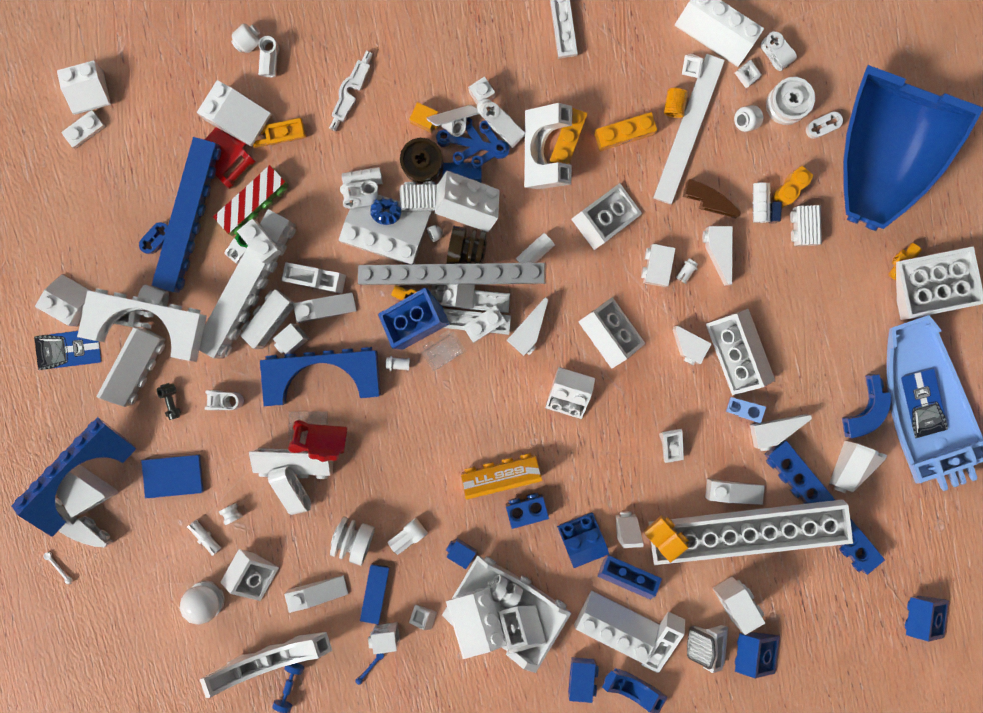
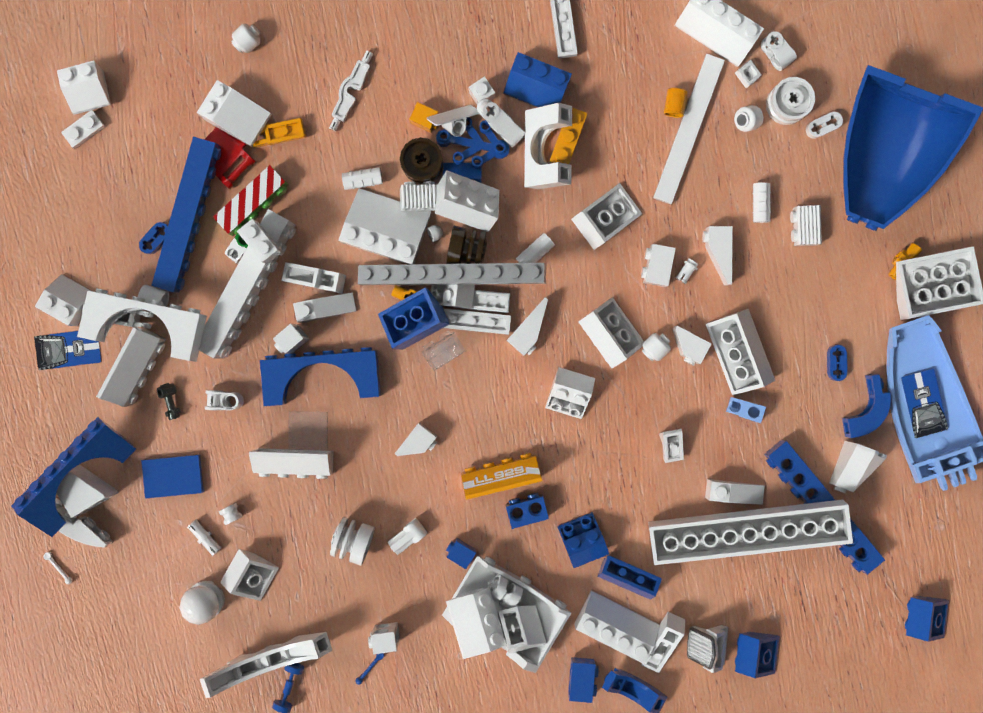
white slope [240,289,295,349] -> none
white piece [258,36,280,78] -> none
white beam [268,466,311,515] -> none
white slope [284,575,349,613] -> none
red piece [288,420,347,462] -> none
white piece [340,180,378,209] -> none
blue tile [360,564,390,625] -> none
blue gear [370,197,401,225] -> none
white pin [386,356,410,371] -> none
white slope [409,605,437,630] -> none
white brick [463,305,506,343] -> none
light orange brick [594,112,657,152] -> none
white slope [615,511,644,548] -> none
light orange brick [644,515,689,563] -> none
white slope [682,54,704,78] -> none
reddish brown slope [682,179,741,218] -> none
white brick [713,577,765,635] -> none
white slope [750,414,812,451] -> none
dark blue tile [769,202,782,224] -> none
light orange brick [772,166,813,208] -> none
none -> white slope [395,422,437,456]
none -> blue slope [503,52,572,107]
none -> white head [642,333,671,361]
none -> blue beam [827,345,847,381]

